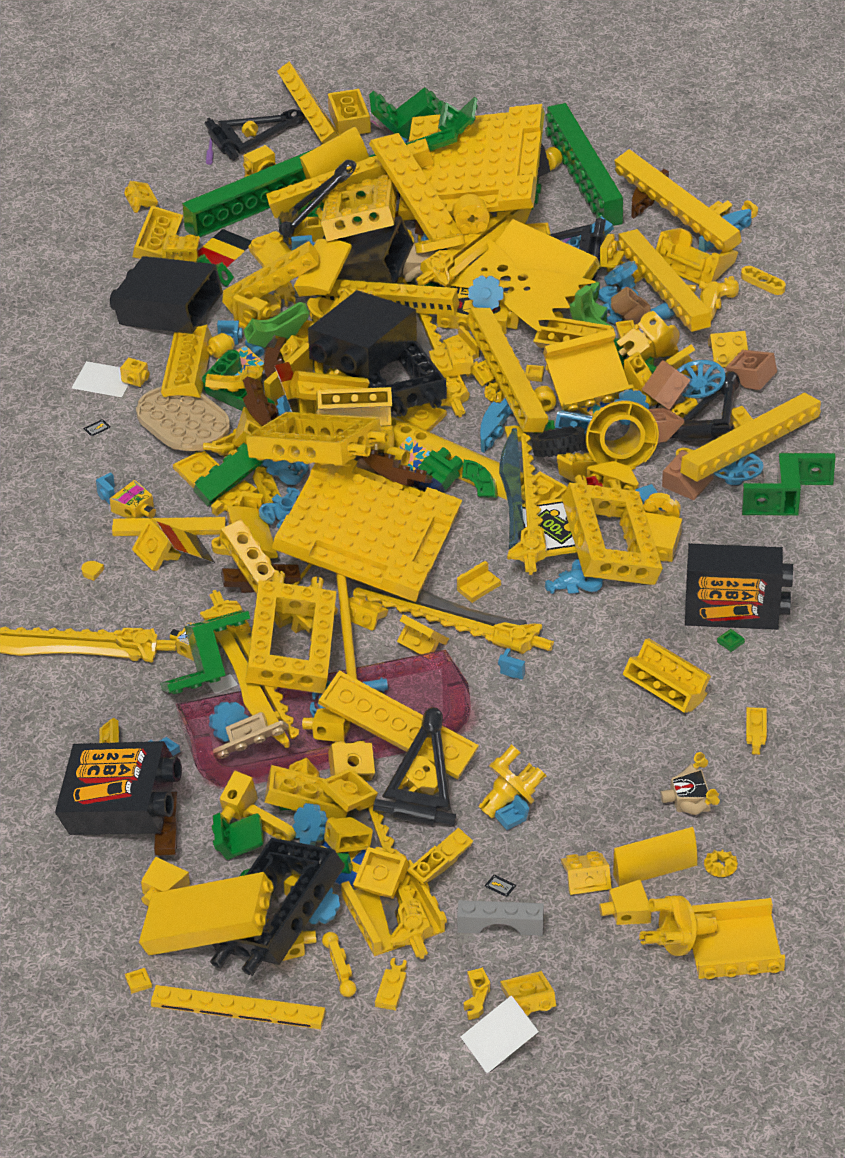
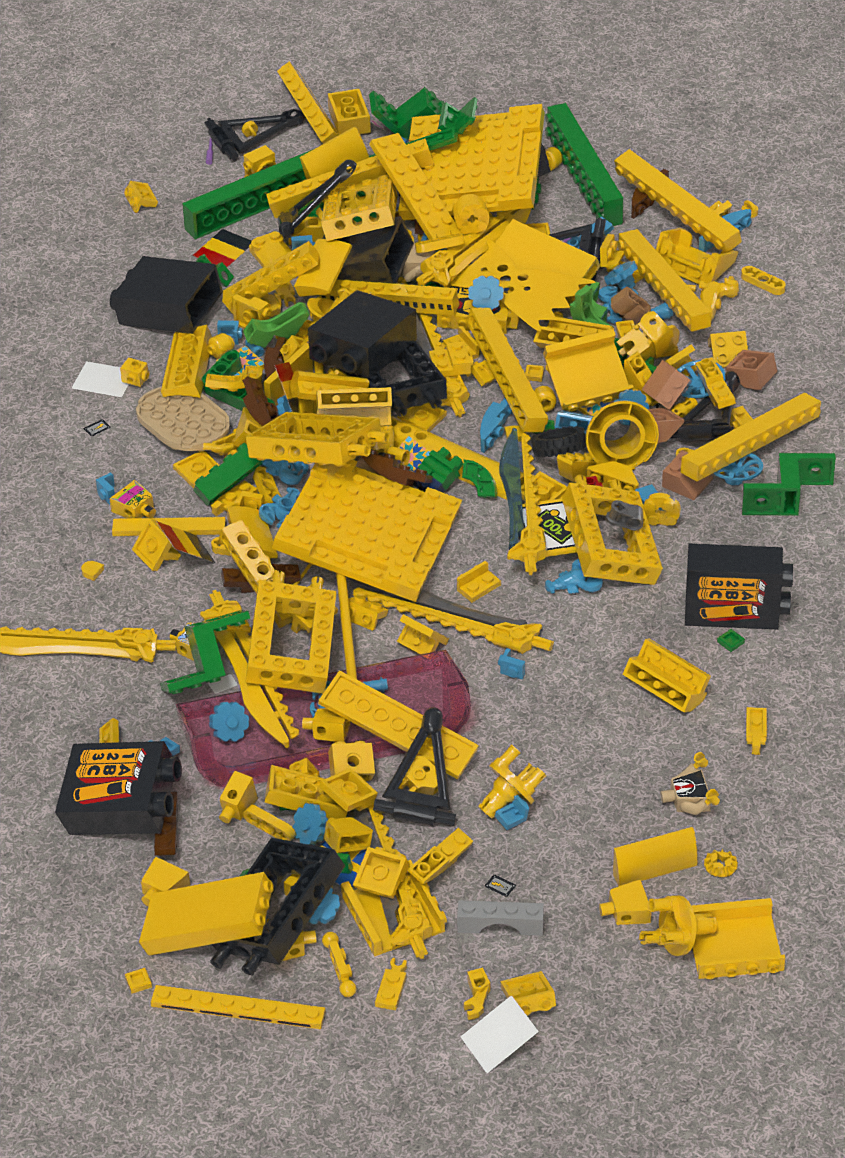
yellow slope [132,206,183,259] -> none
yellow bracket [162,234,200,262] -> none
tan bracket [210,712,289,759] -> none
green bracket [212,812,264,860] -> none
yellow gear [484,381,505,403] -> none
yellow bracket [561,851,612,895] -> none
yellow slope [645,512,682,562] -> none
none -> flat silver piece [605,500,643,531]
none -> yellow slope [695,357,736,409]

